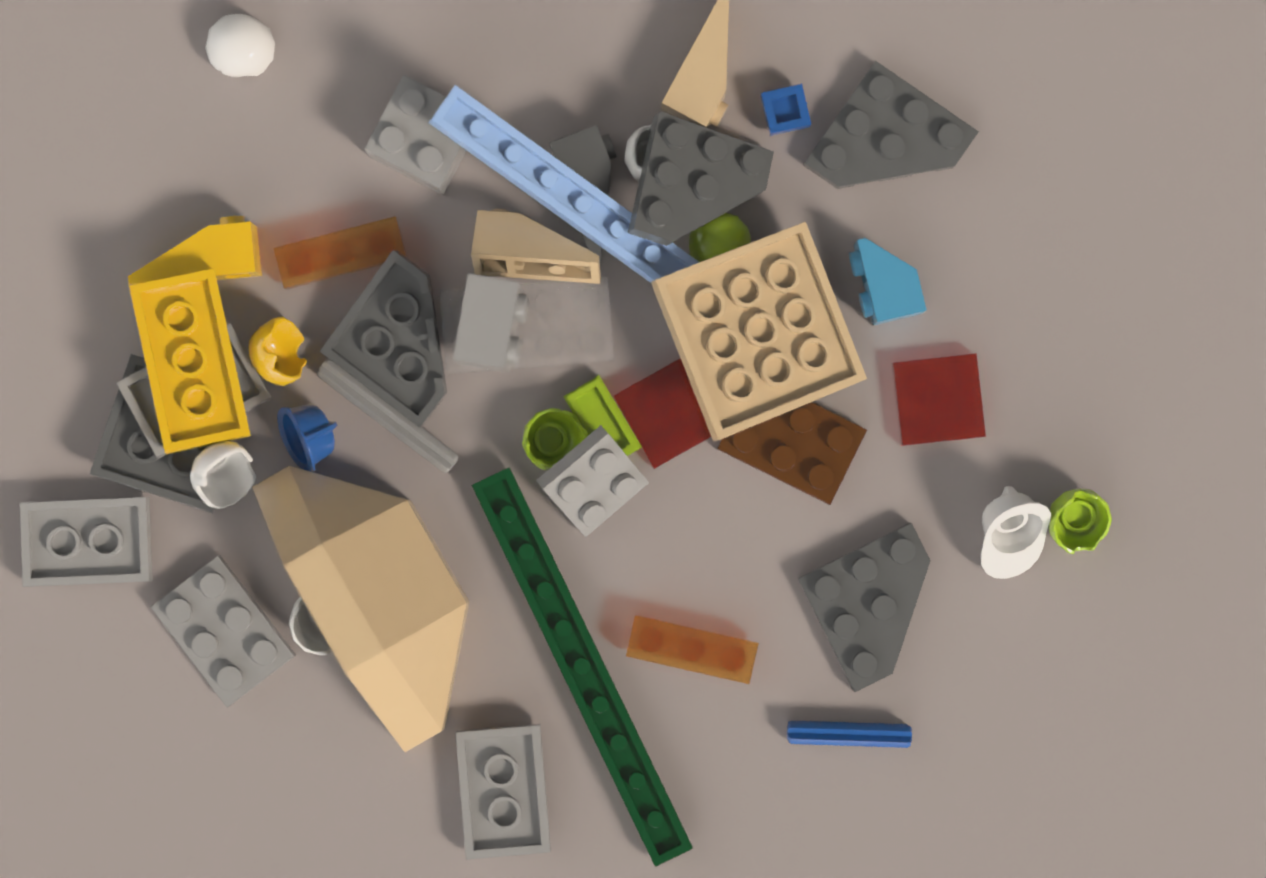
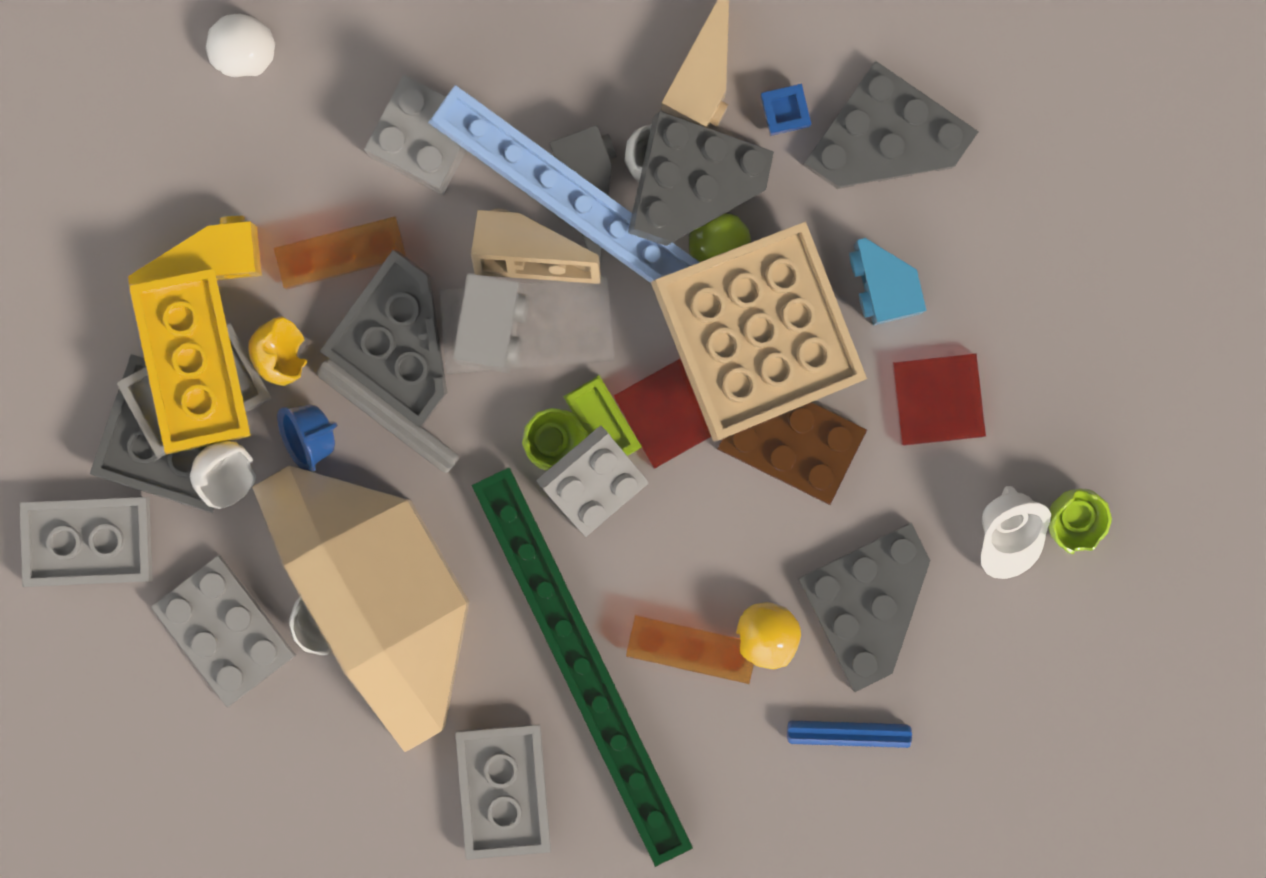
none -> yellow hair [736,602,801,669]

